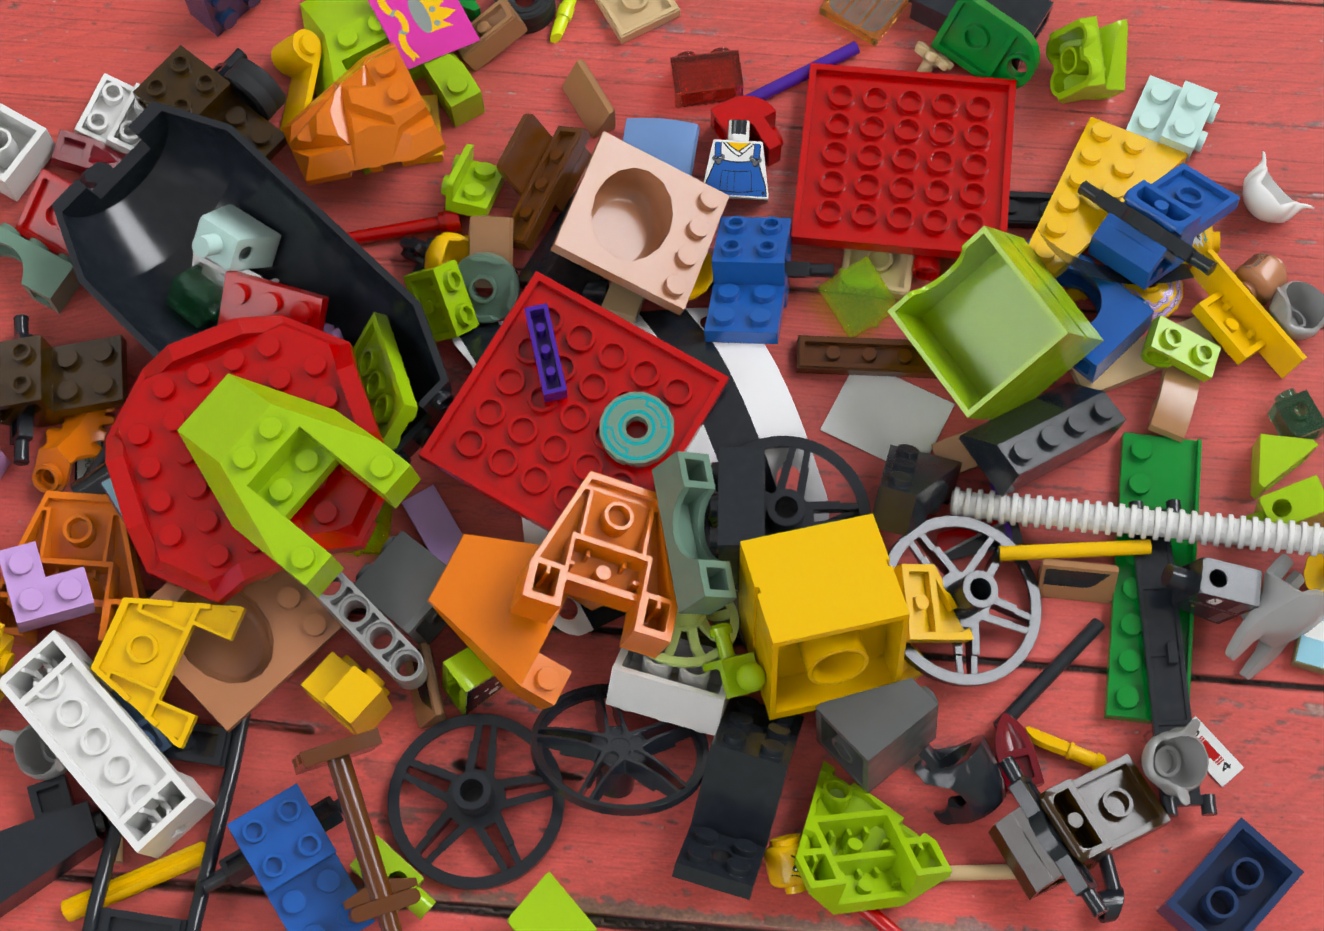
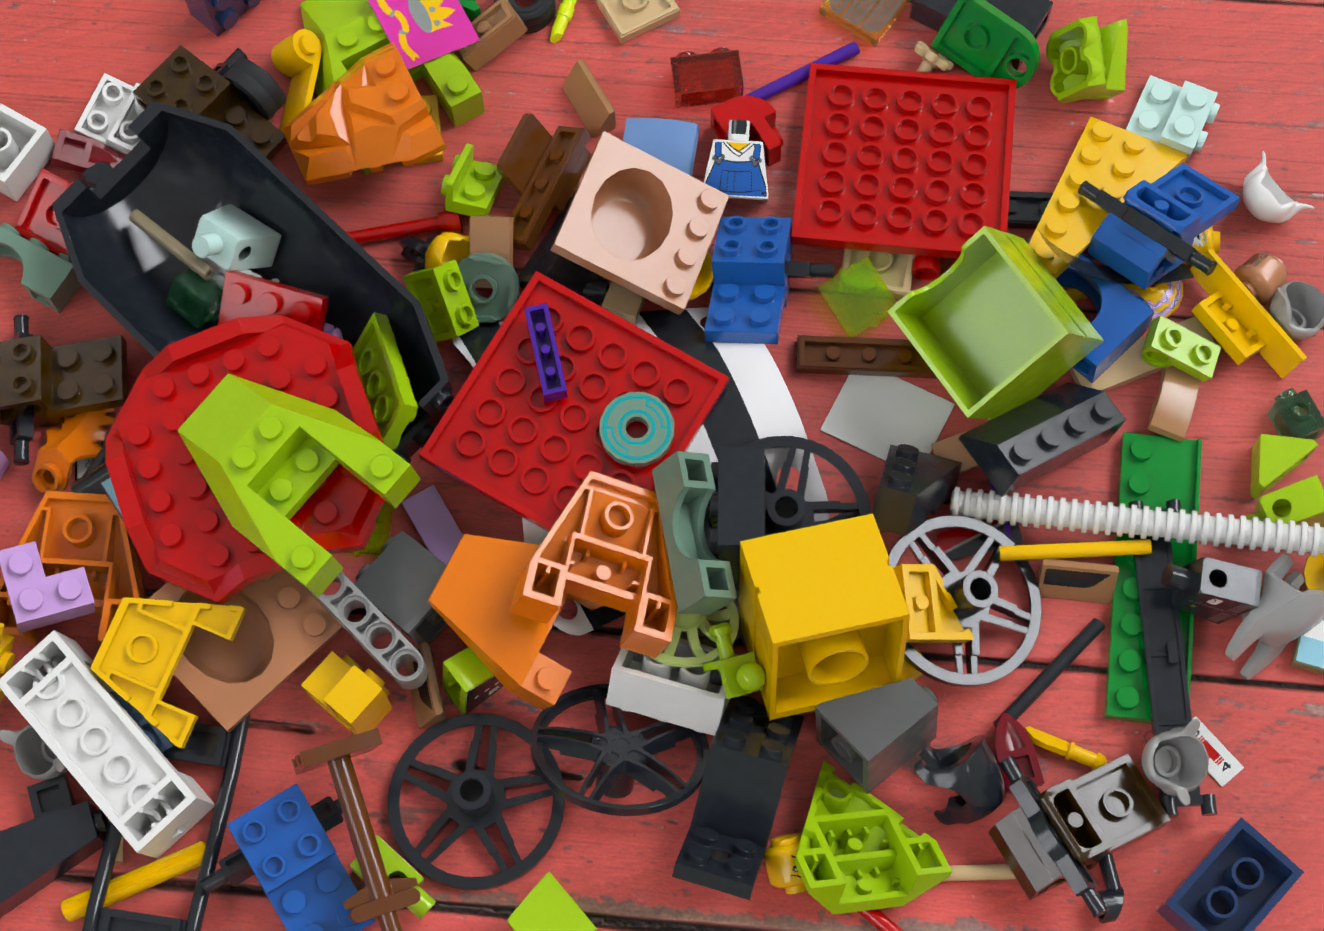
none -> dark tan piece [129,209,215,280]

